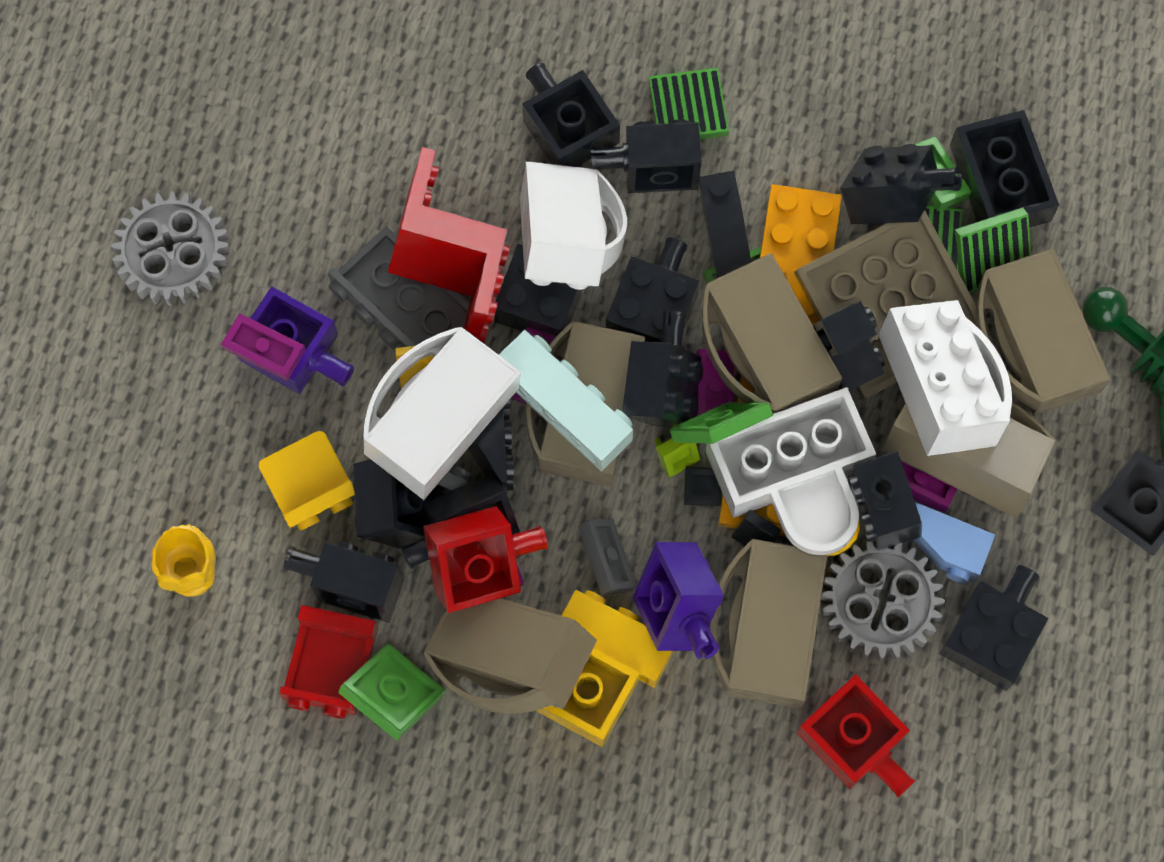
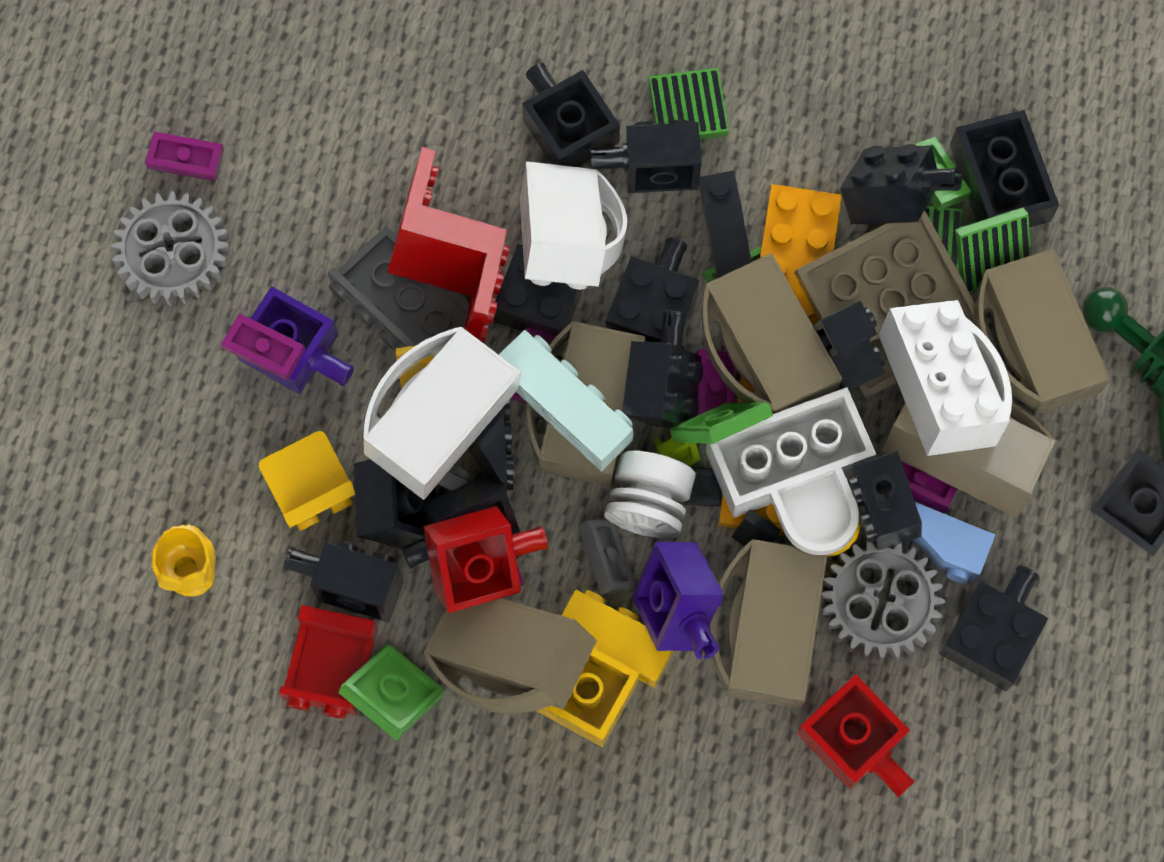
none -> magenta plate [145,131,224,182]
none -> white wheel [605,451,696,539]

